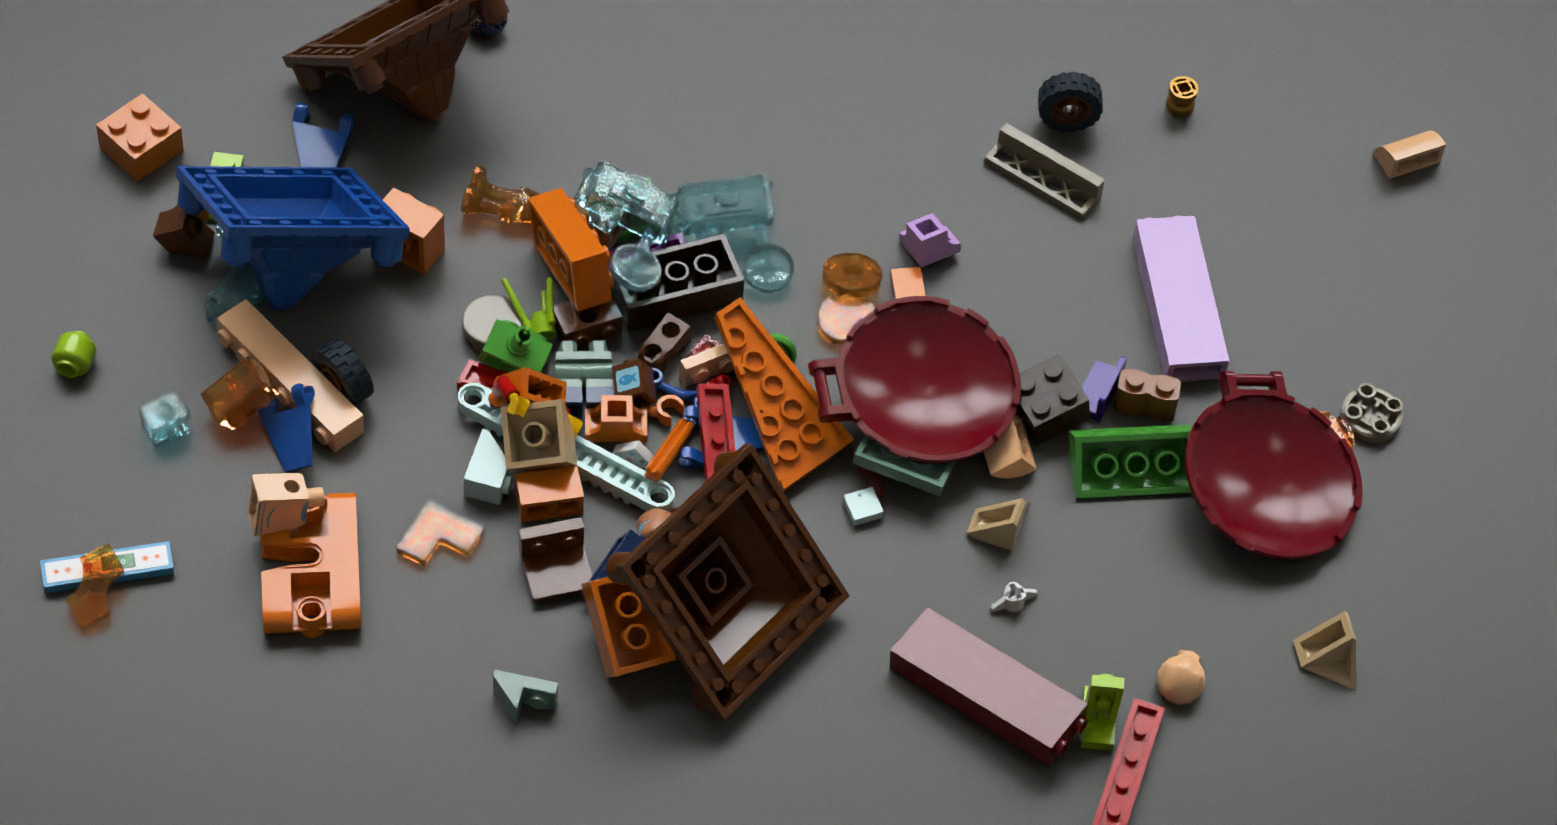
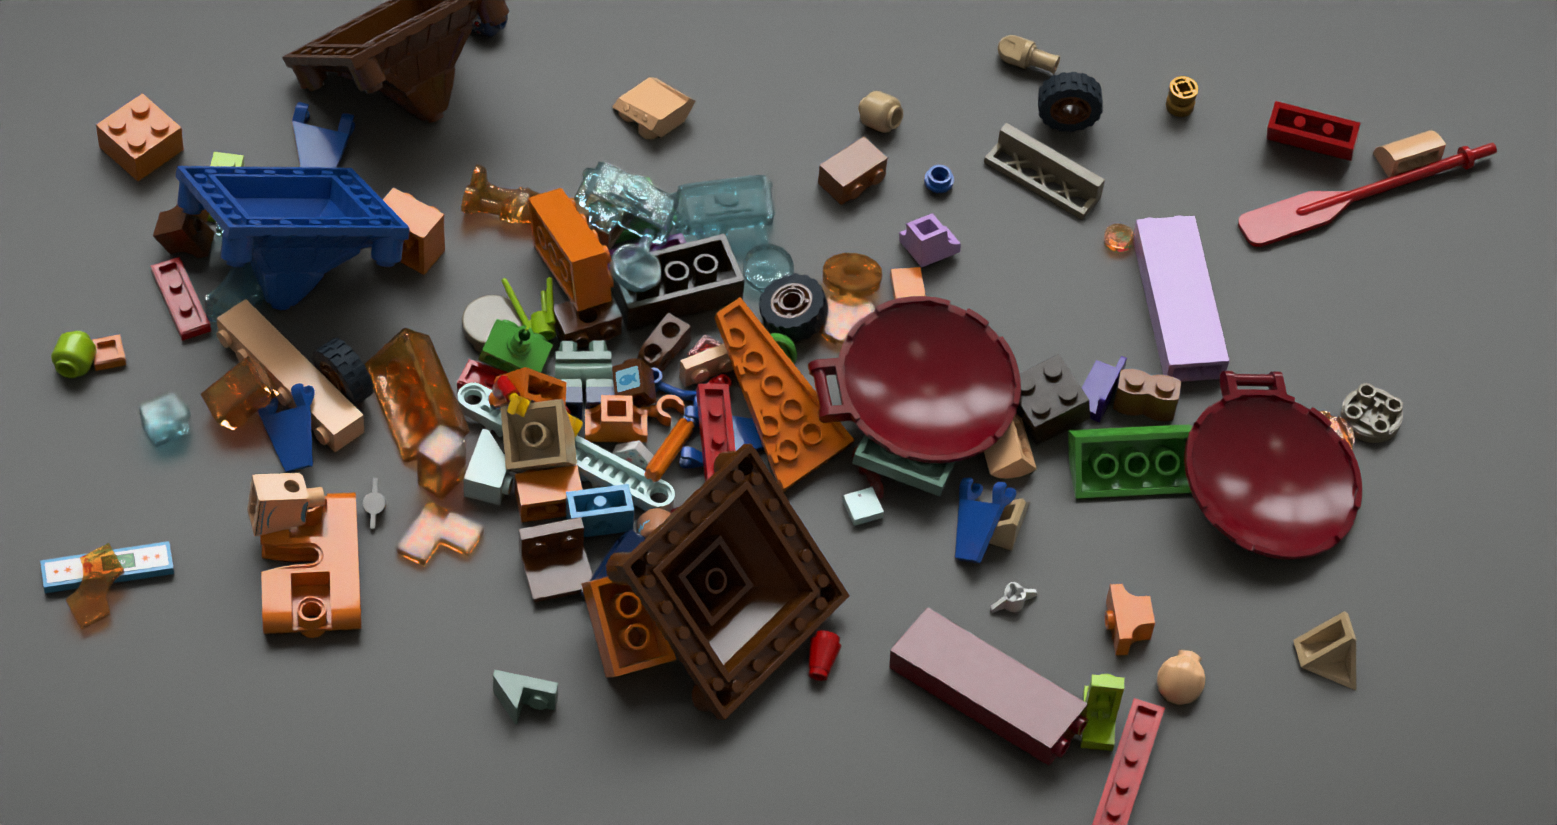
none -> orange tile [92,334,126,371]
none -> tile [150,257,211,341]
none -> white piece [363,478,387,529]
none -> clear orange slope [364,328,470,463]
none -> clear orange brick [417,424,466,500]
none -> dark azure brick [565,484,634,537]
none -> light nougat slope [612,77,695,139]
none -> black wheel [759,273,829,342]
none -> red cone [808,630,842,681]
none -> brick [818,136,888,205]
none -> tan head [858,91,903,133]
none -> blue plate [924,165,954,193]
none -> blue flag [955,477,1016,564]
none -> tan arm [997,35,1060,74]
none -> clear orange tile [1103,223,1134,253]
none -> orange brick [1105,584,1155,656]
none -> piece [1238,142,1497,247]
none -> red brick [1267,101,1361,161]

